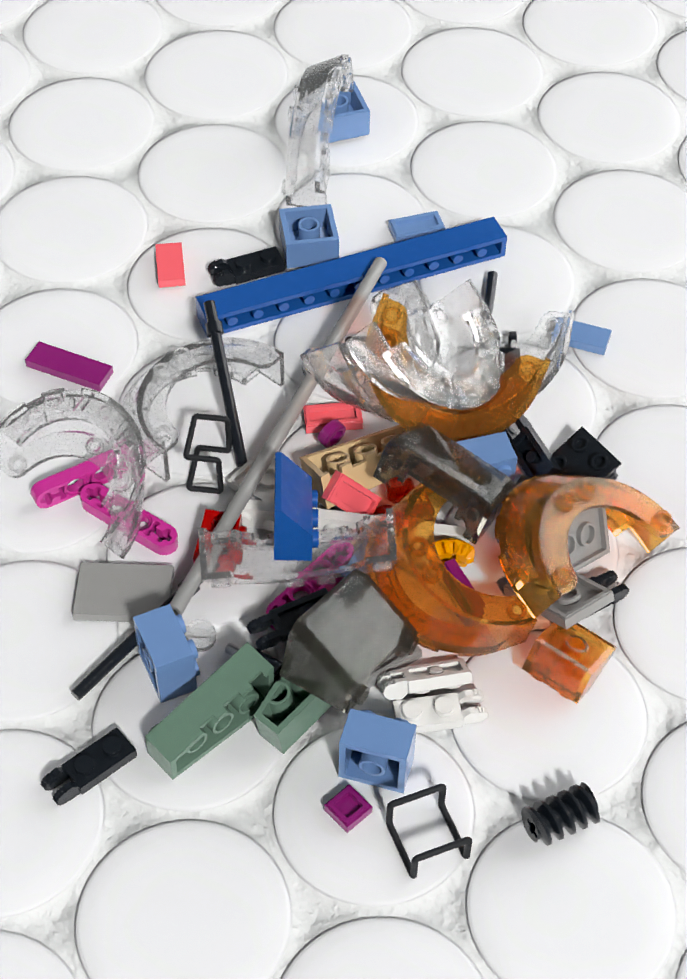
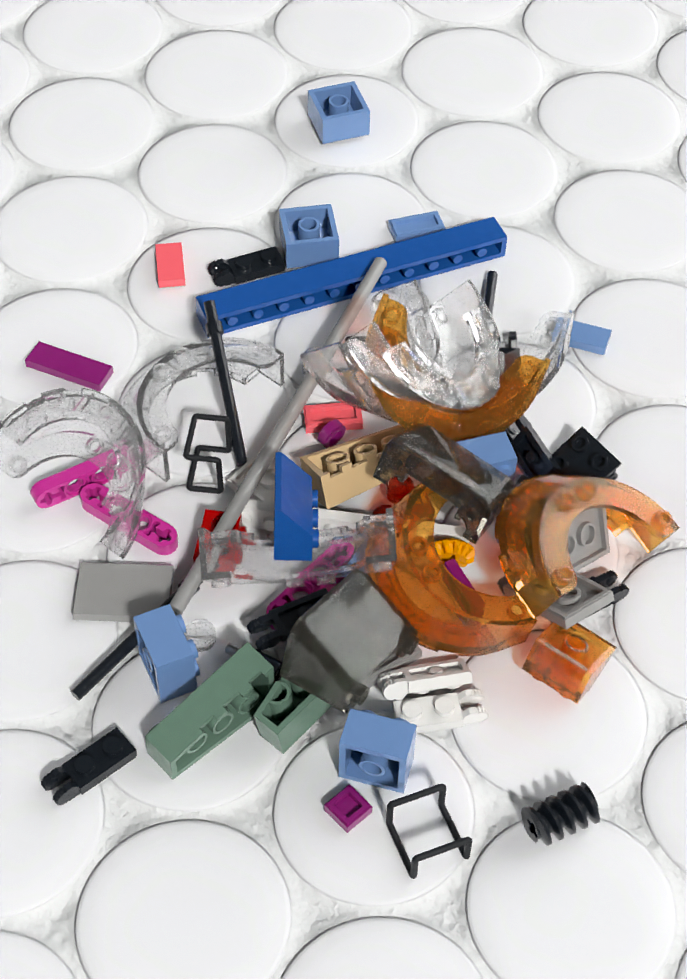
clear windscreen [281,54,354,207] -> none
coral tile [321,470,382,515] -> none

